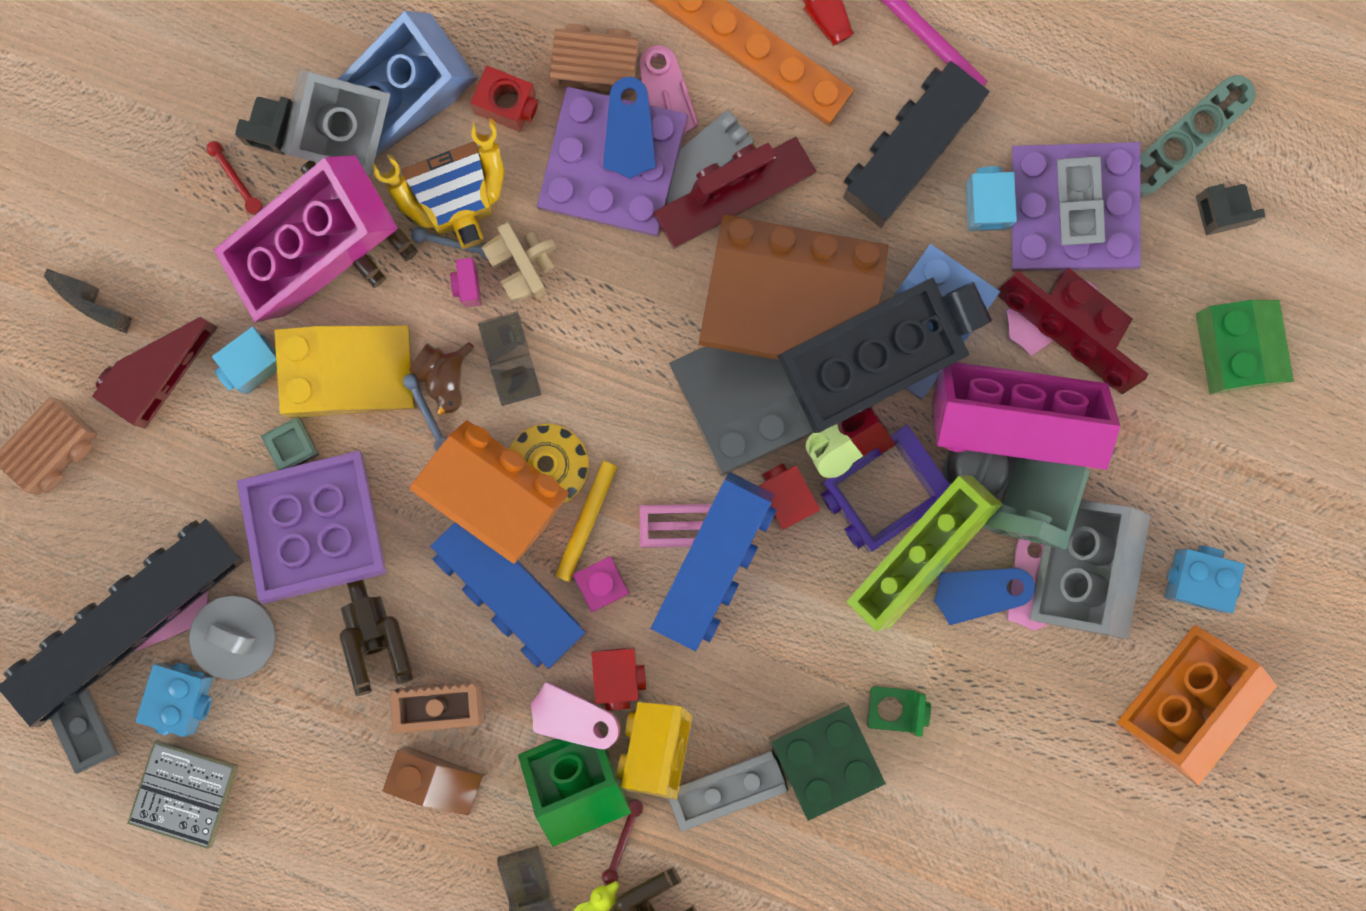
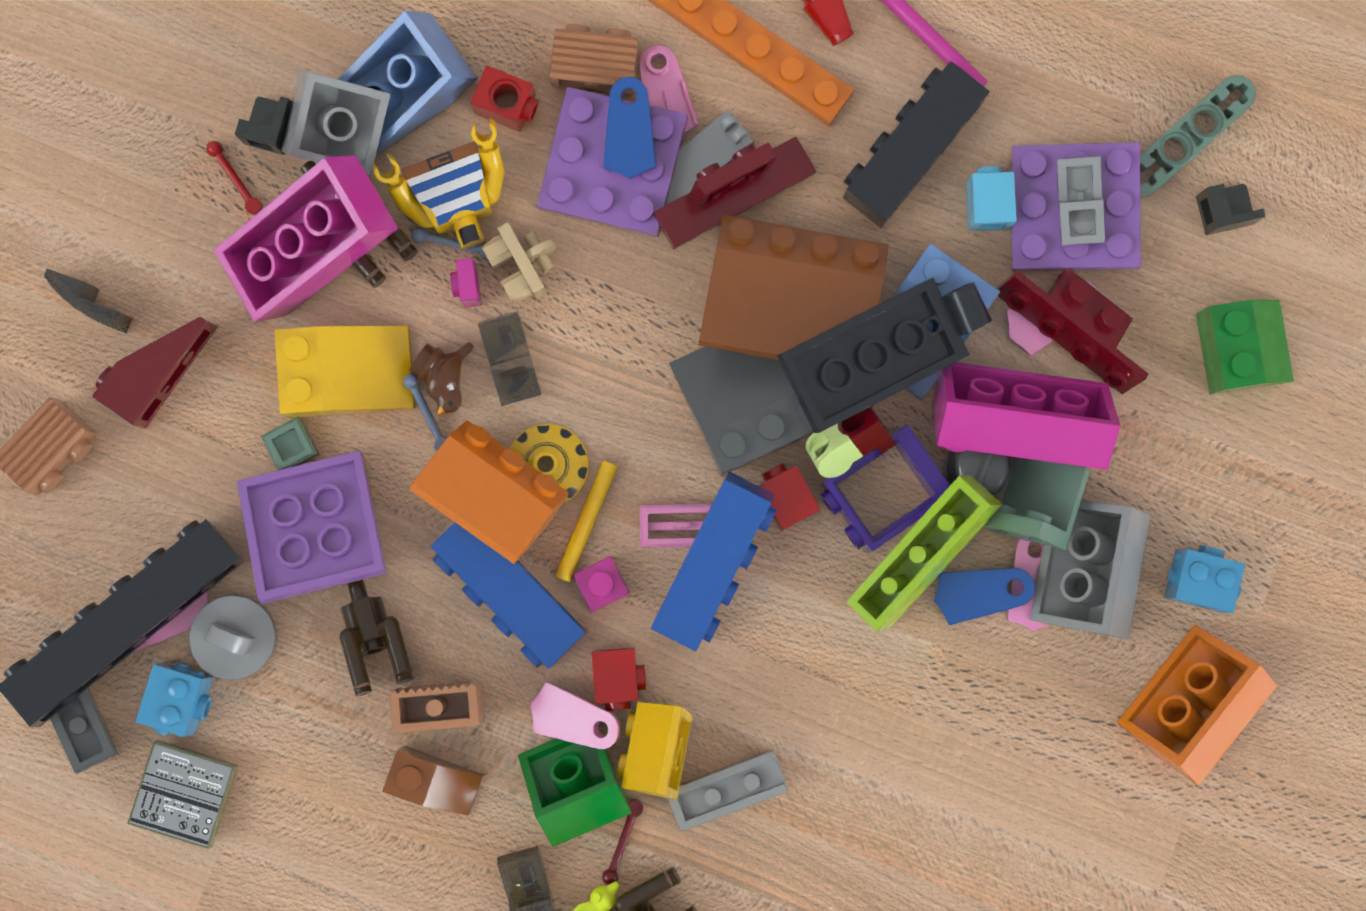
medium azure brick [212,326,277,394] -> none
dark green brick [769,702,886,821] -> none
green bracket [867,686,931,737] -> none

